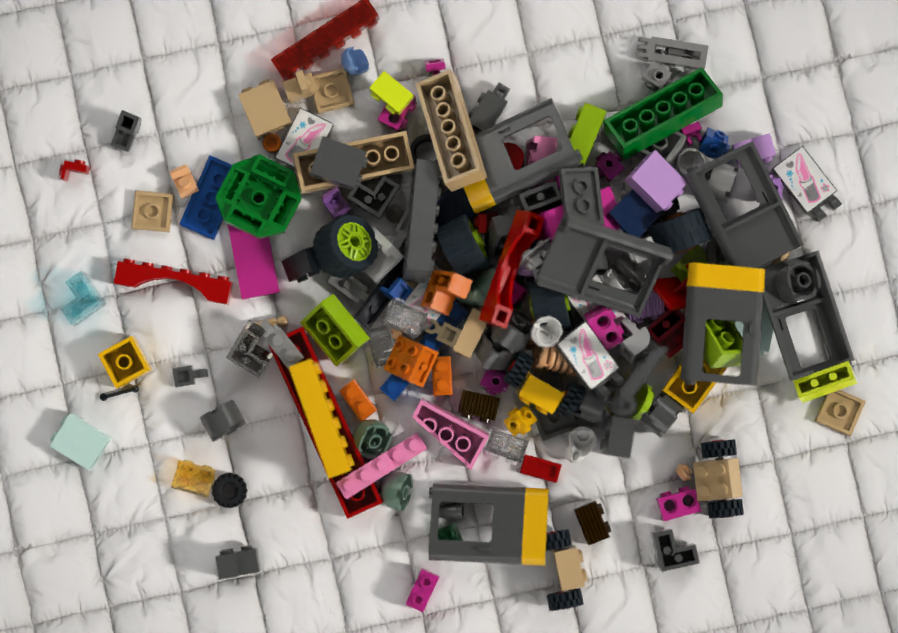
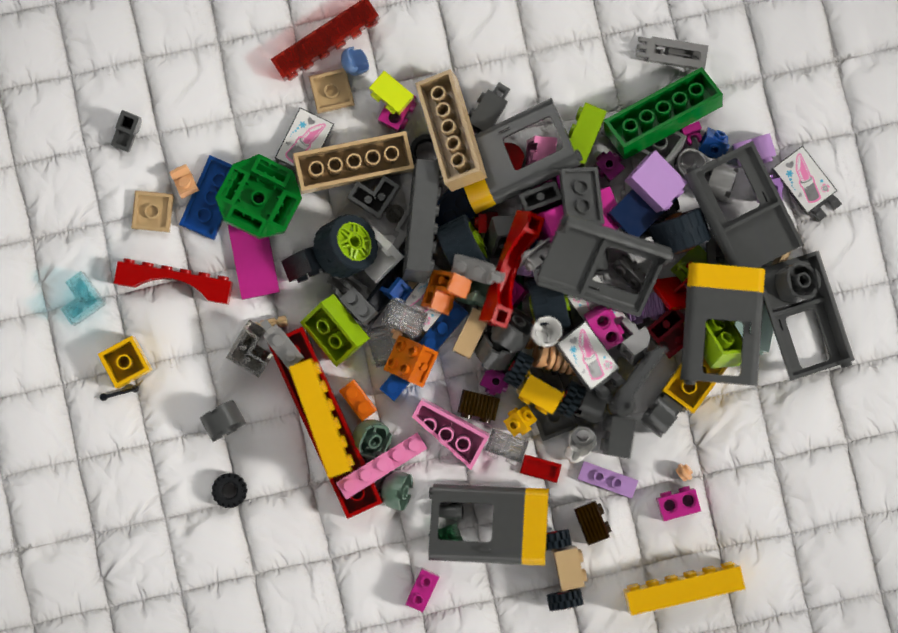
light aqua brick [50,413,112,470] -> none
red bracket [59,159,90,182] -> none
clear yellow bracket [171,460,215,498] -> none
dark grey plate [172,365,208,388] -> none
dark grey brick [215,545,261,580] -> none
tan brick [238,79,292,139] -> none
orange tile [262,133,282,153] -> none
tan brick [282,70,317,104] -> none
dark grey brick [309,136,369,191] -> none
medium lavender bracket [321,187,351,219] -> none
dark pink tile [425,58,446,76] -> none
dark tan plate [425,319,462,348] -> none
orange brick [432,356,453,396] -> none
white hair [603,269,630,291] -> none
lime tile [627,383,654,421] -> none
light grey brick [641,61,672,92] -> none
dark grey brick [651,528,700,572] -> none
tan brick [693,439,744,518] -> none
neon yellow brick [793,361,858,403] -> none
tan tile [815,390,866,436] -> none
none -> dark grey hinge [331,278,378,326]
none -> light grey hinge [451,254,505,284]
none -> lavender plate [577,461,639,498]
none -> yellow brick [623,561,746,616]

